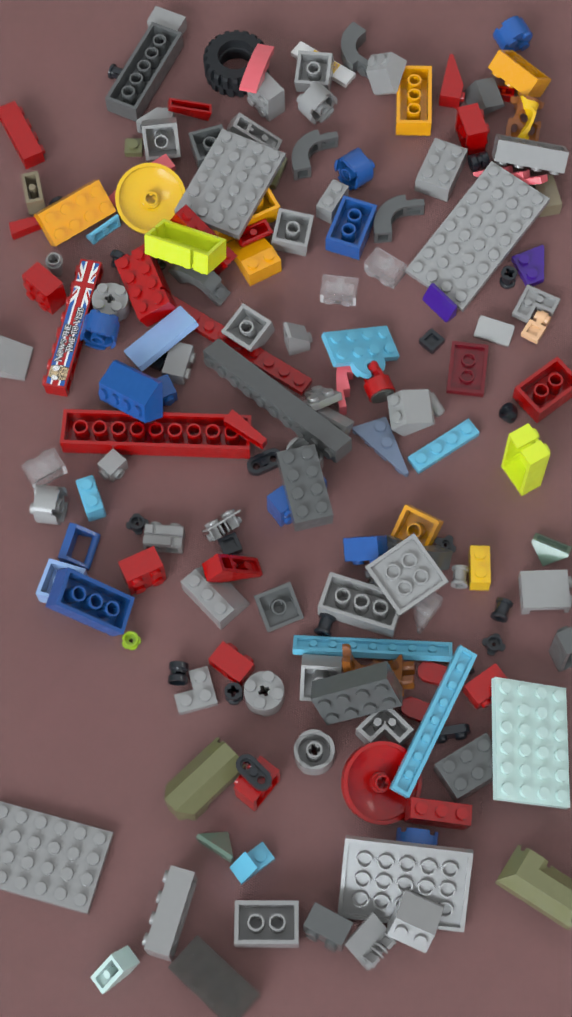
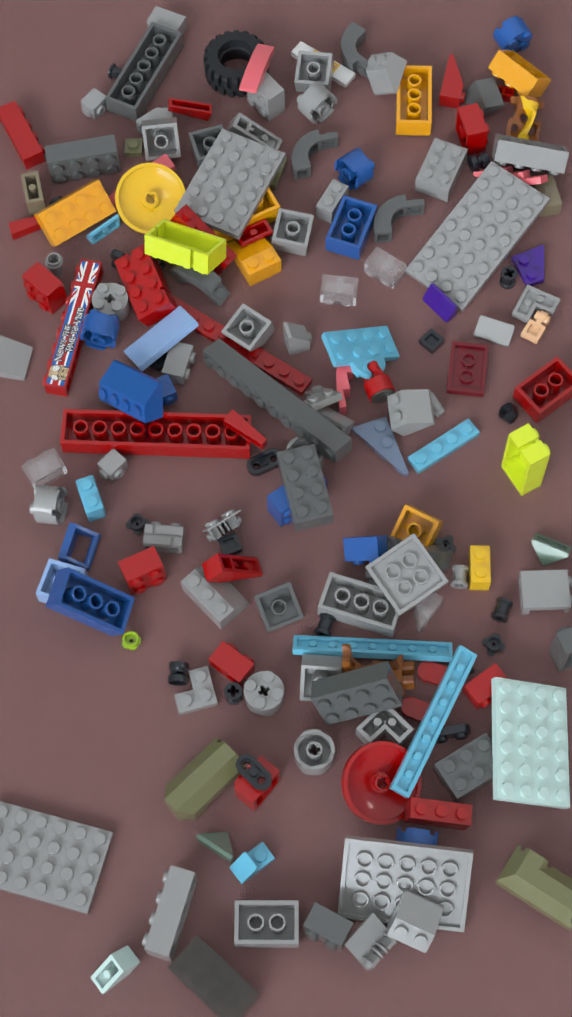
none -> dark grey brick [45,134,121,183]
none -> light grey brick [80,88,107,120]

